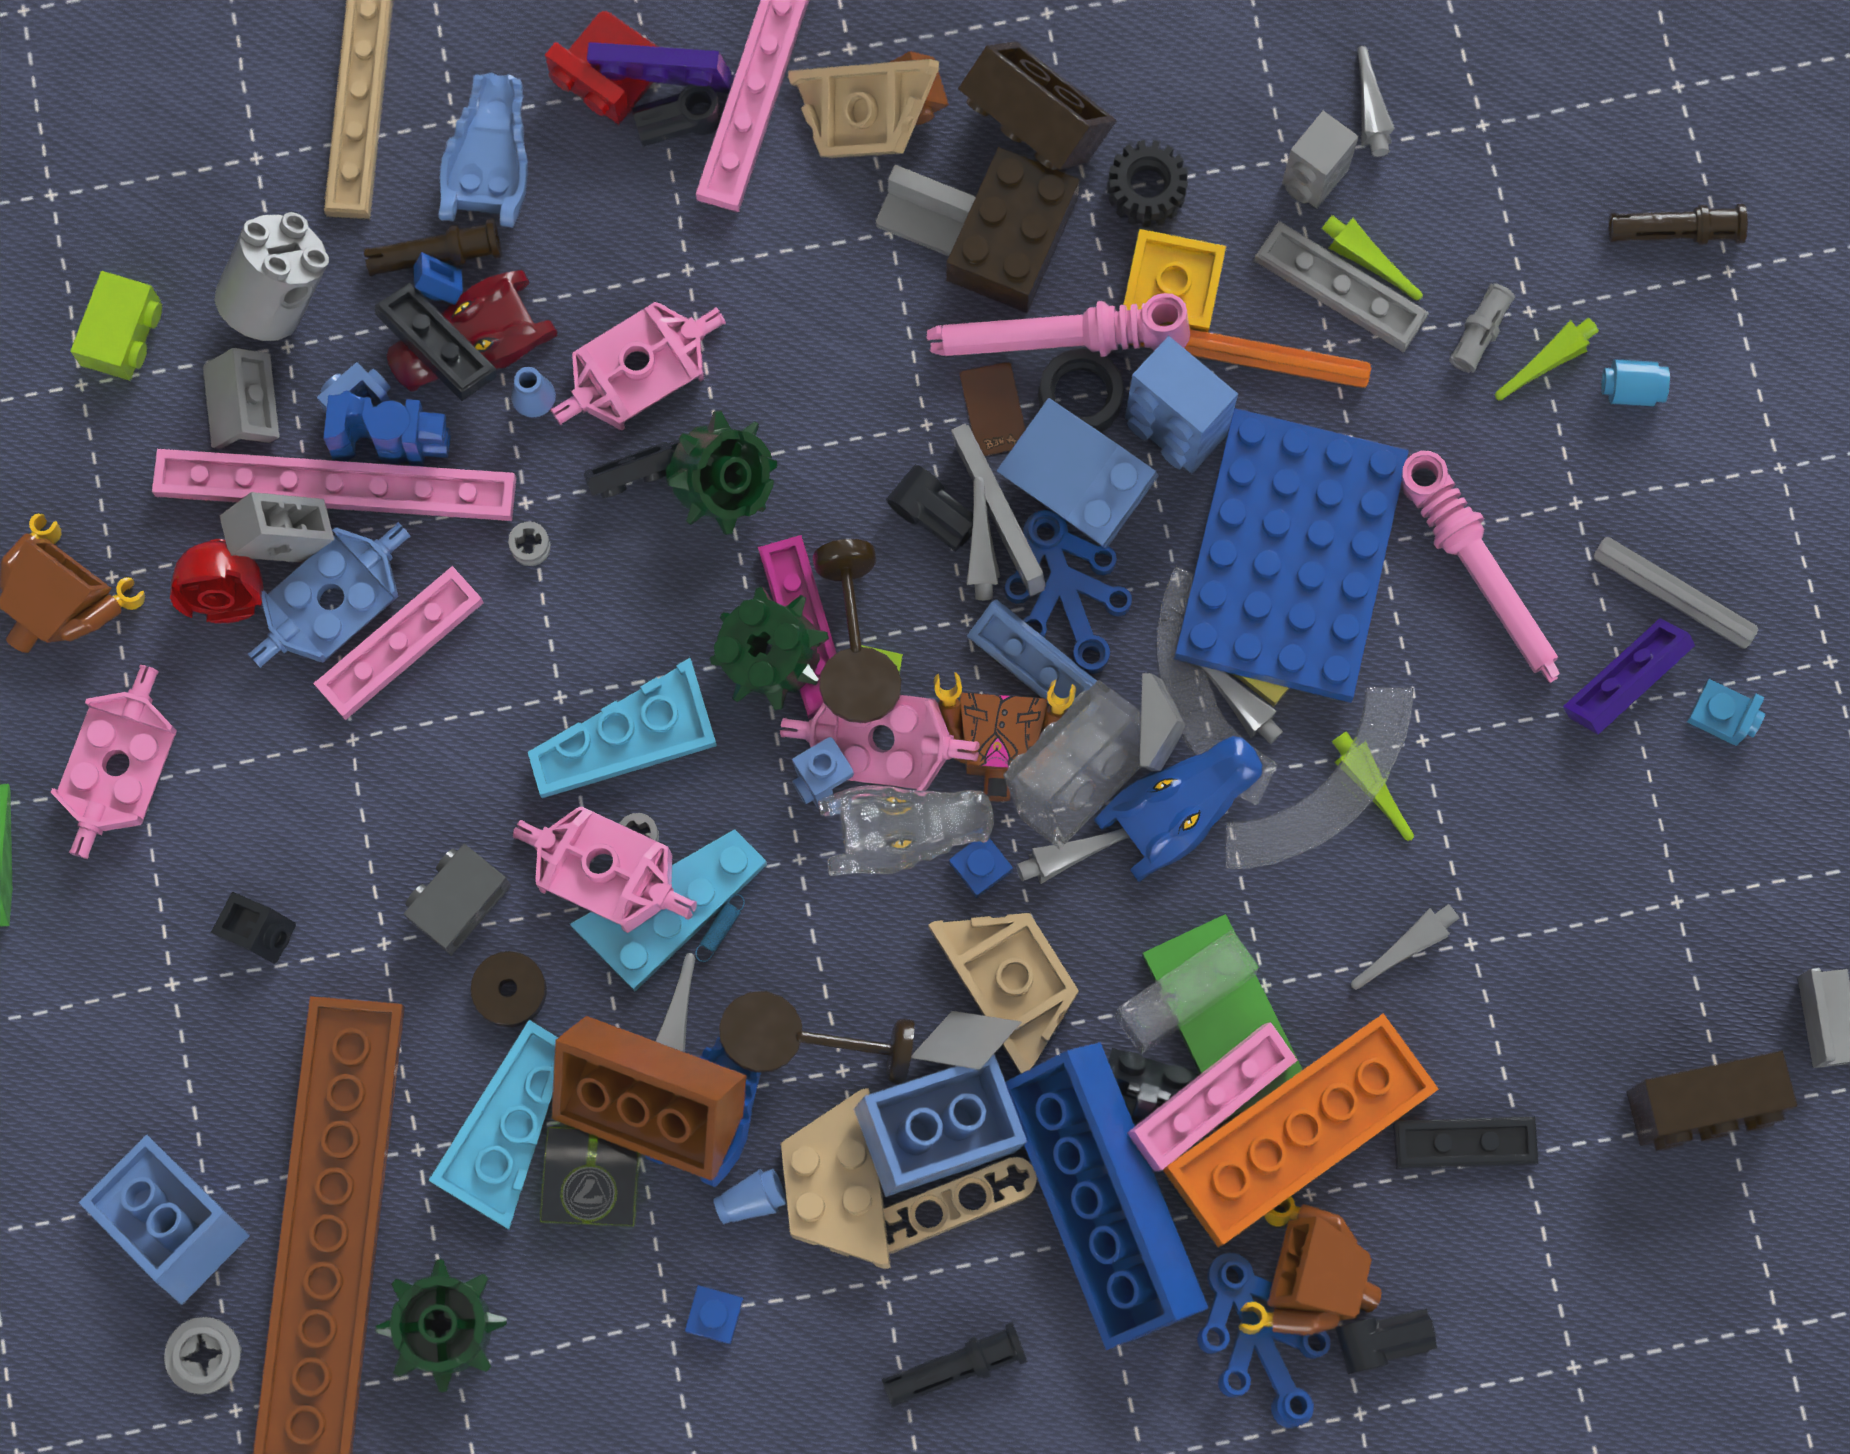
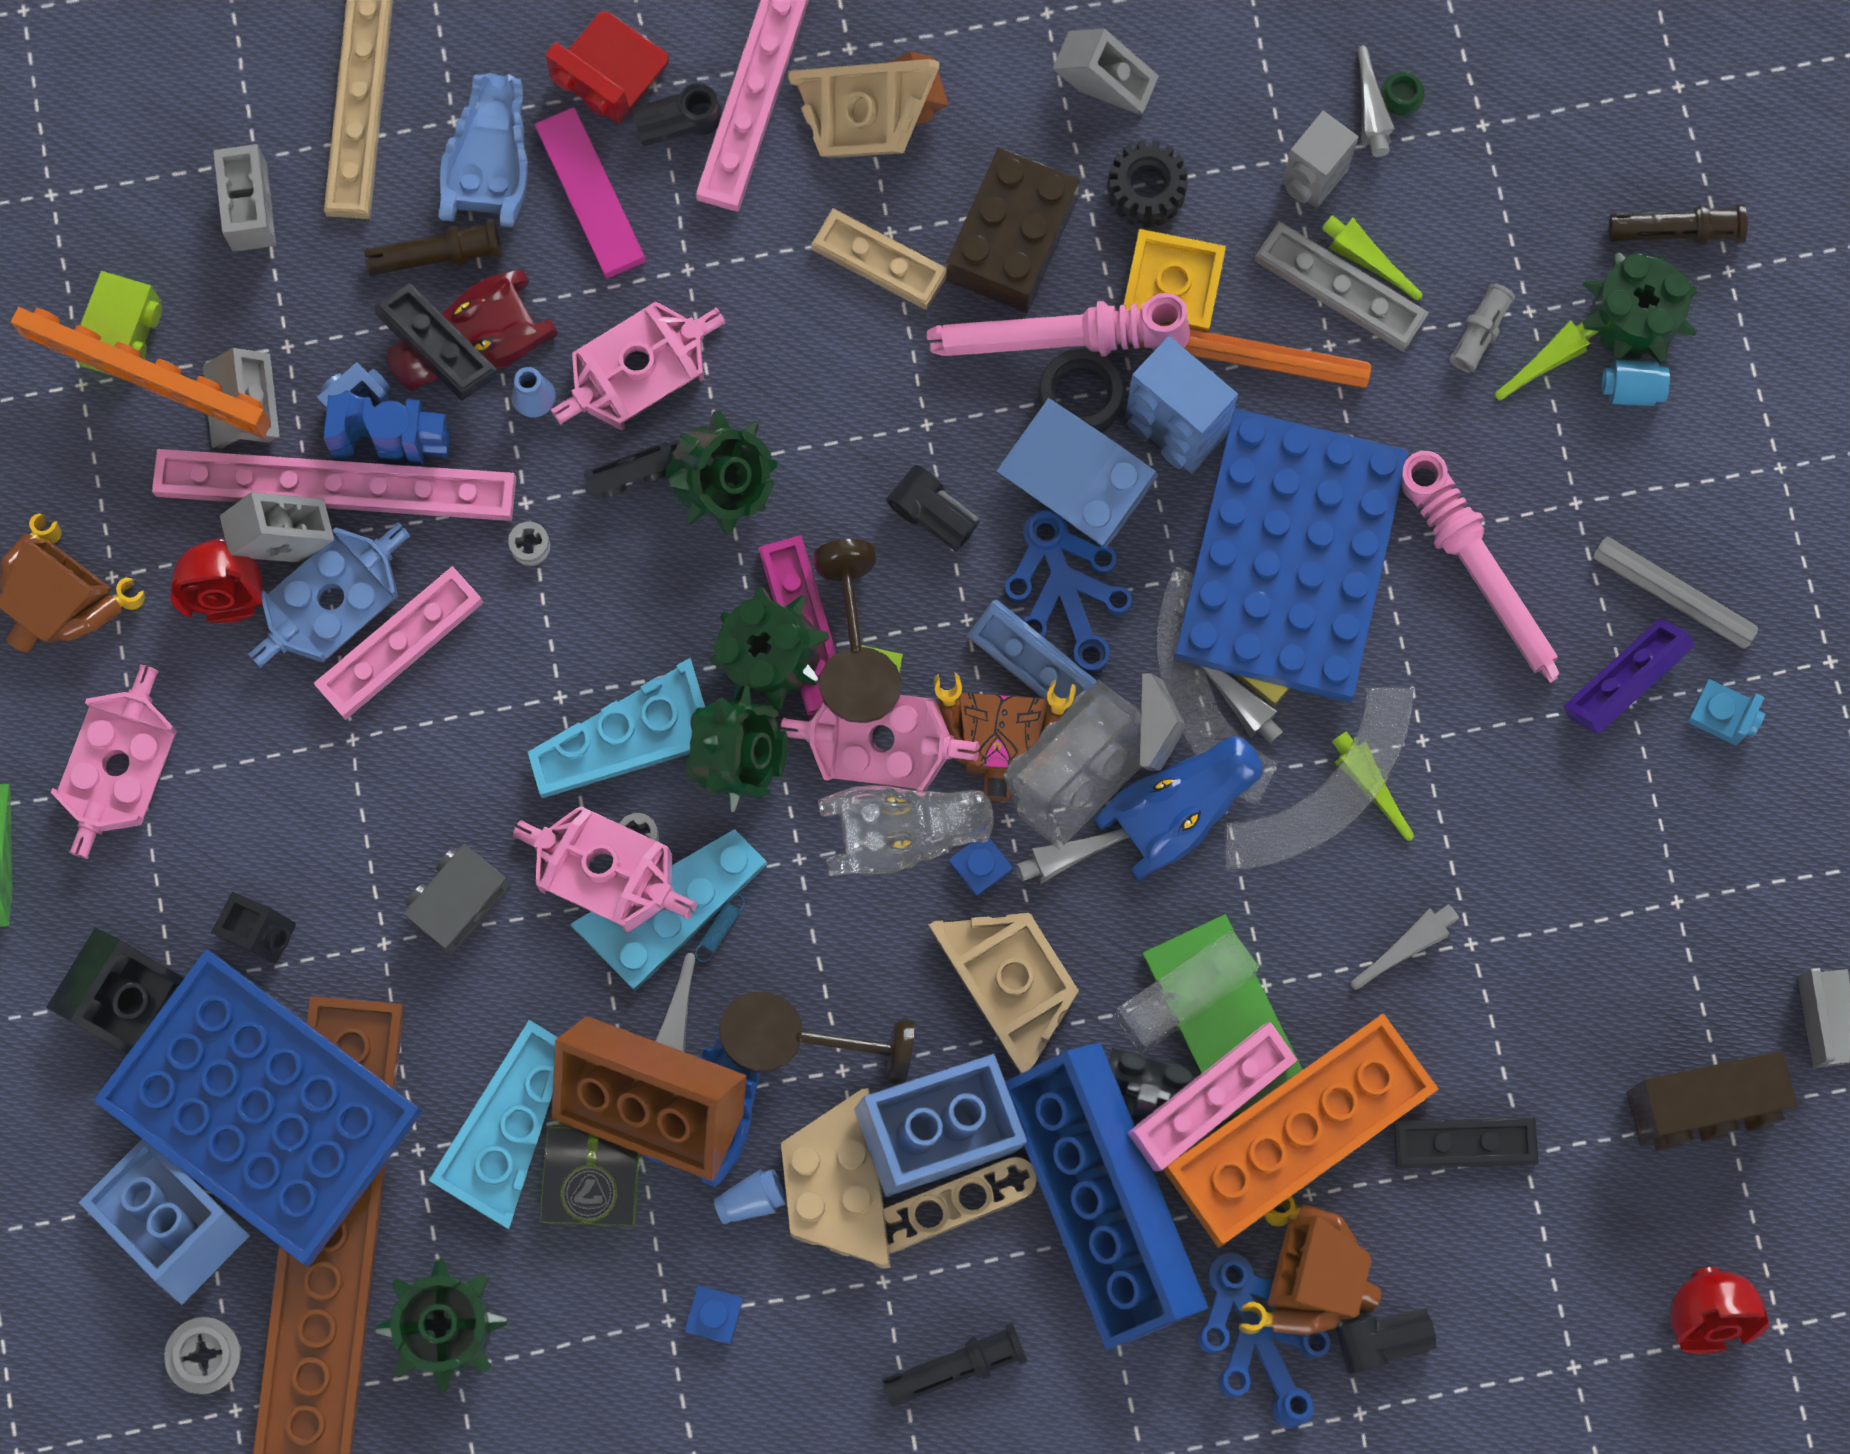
light grey cylinder [214,212,329,341] -> none
blue plate [414,252,463,305] -> none
dark brown piece [471,951,547,1027] -> none
dark purple wing [587,42,734,94] -> none
medium blue bracket [792,737,854,813] -> none
light grey panel [876,165,975,256] -> none
light grey sticker [911,1011,1022,1070] -> none
light grey tile [951,423,1046,597] -> none
dark brown brick [958,41,1117,170] -> none
reddish brown sticker [960,362,1026,456] -> none
light grey piece [966,476,1000,600] -> none
none -> orange plate [10,307,271,439]
none -> black slope [46,927,184,1054]
none -> blue plate [93,949,423,1266]
none -> light grey brick [213,144,276,252]
none -> dark pink tile [534,107,646,279]
none -> dark green brick [685,686,788,812]
none -> tan tile [811,208,946,311]
none -> light grey slope [1052,29,1159,114]
none -> dark green plate [1380,72,1425,115]
none -> dark green brick [1582,253,1697,363]
none -> red cylinder [1670,1267,1770,1354]

